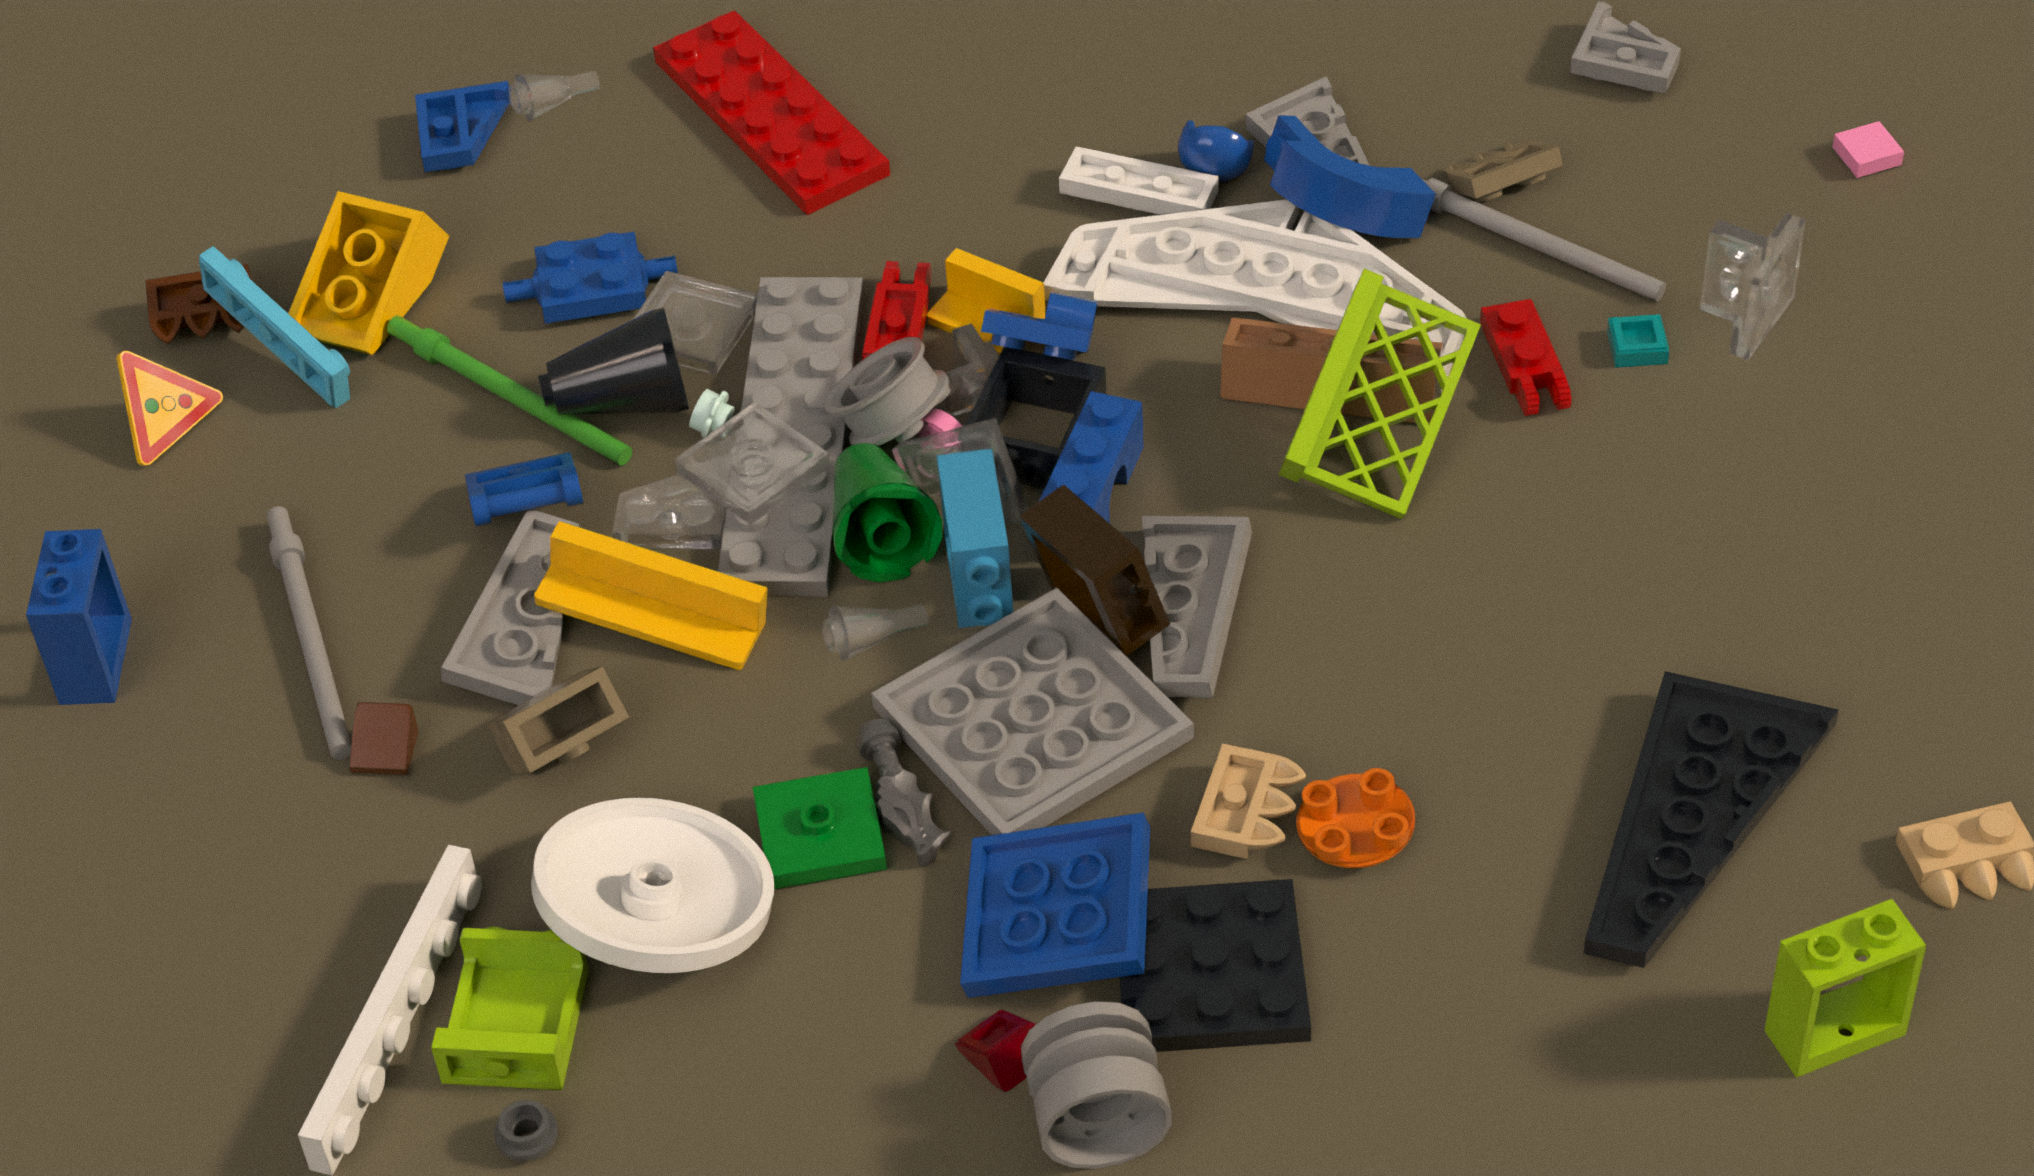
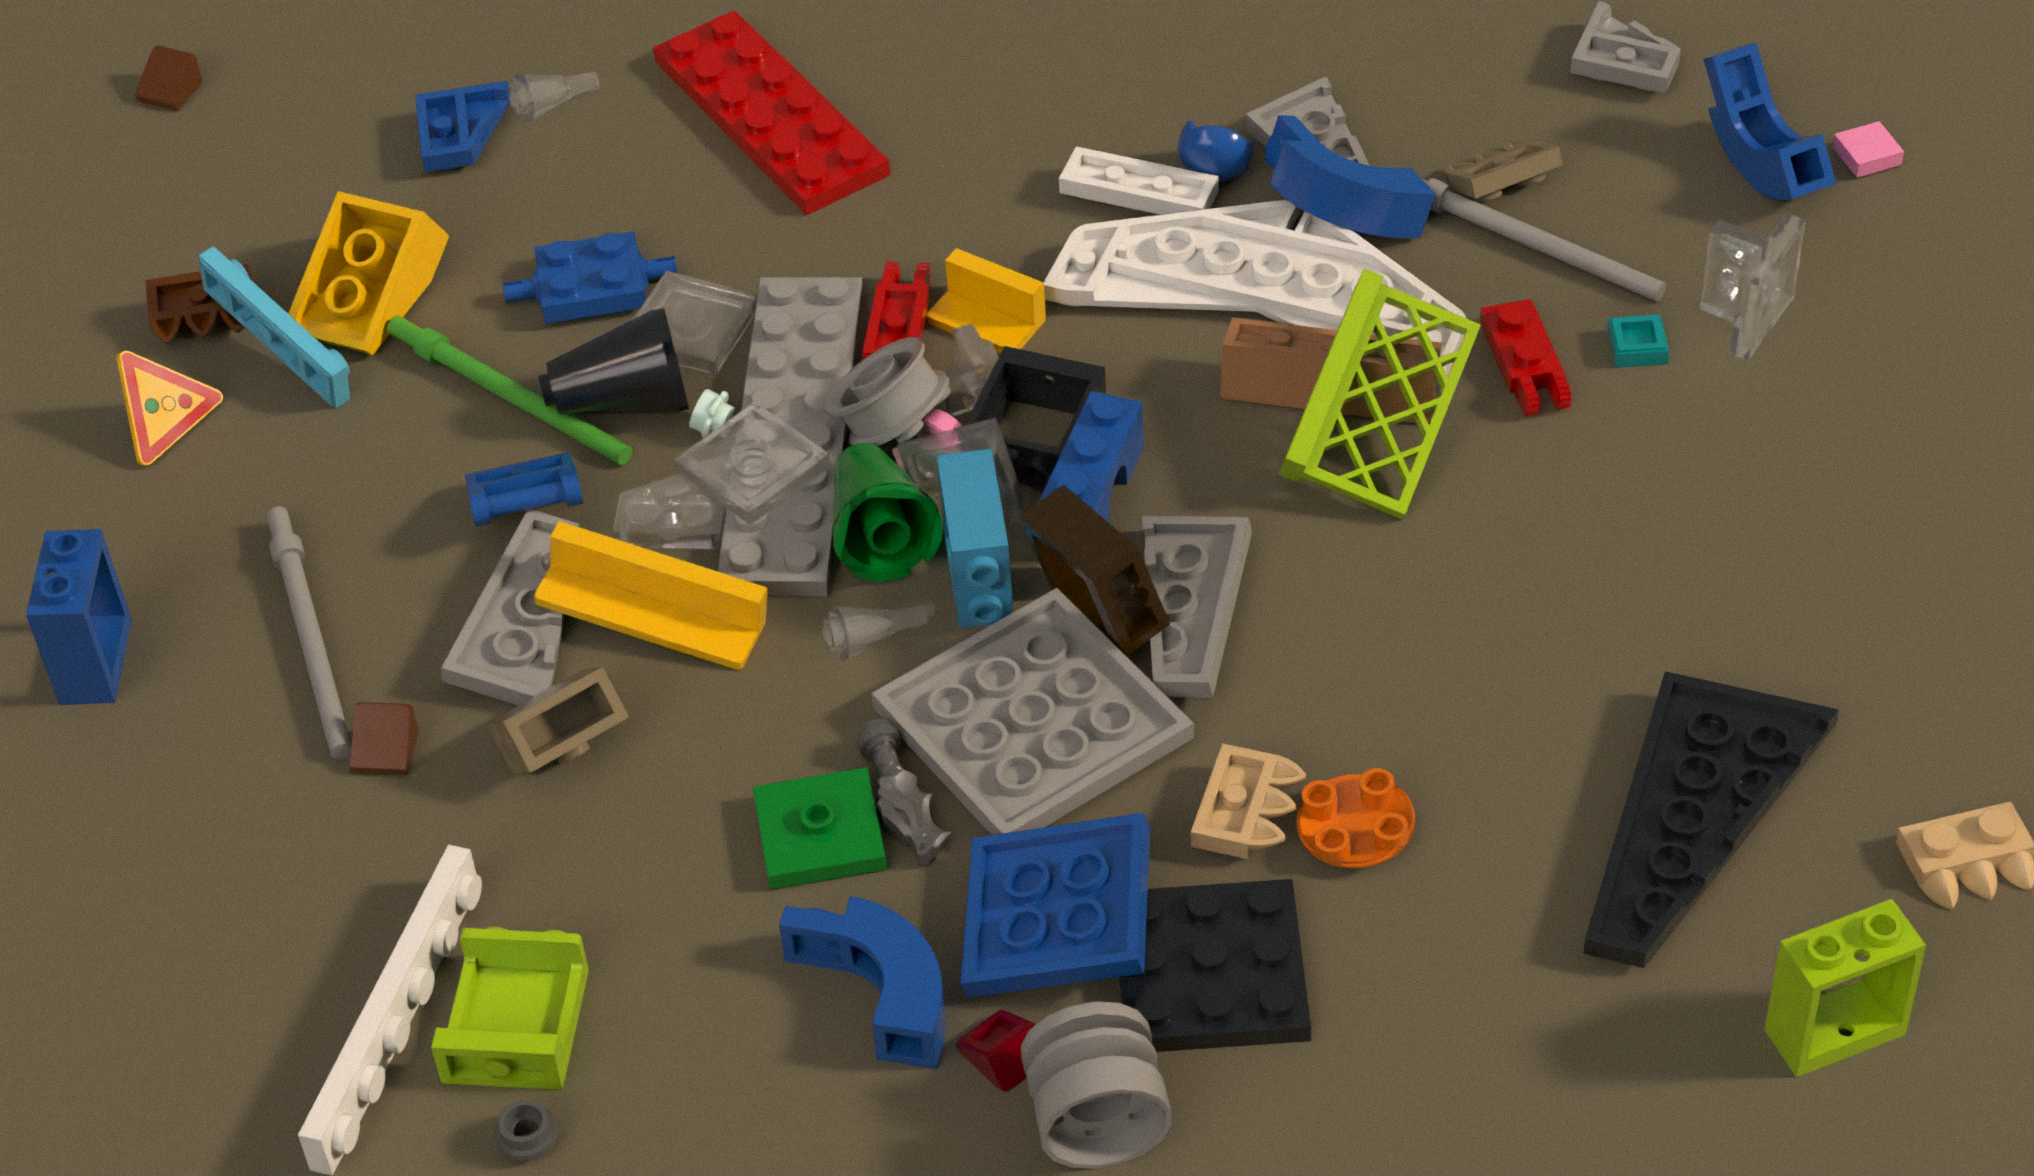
white dish [531,798,774,973] -> none
blue plate [981,292,1098,360] -> none
none -> reddish brown slope [135,45,203,111]
none -> blue arch [779,896,946,1069]
none -> blue arch [1703,42,1836,200]

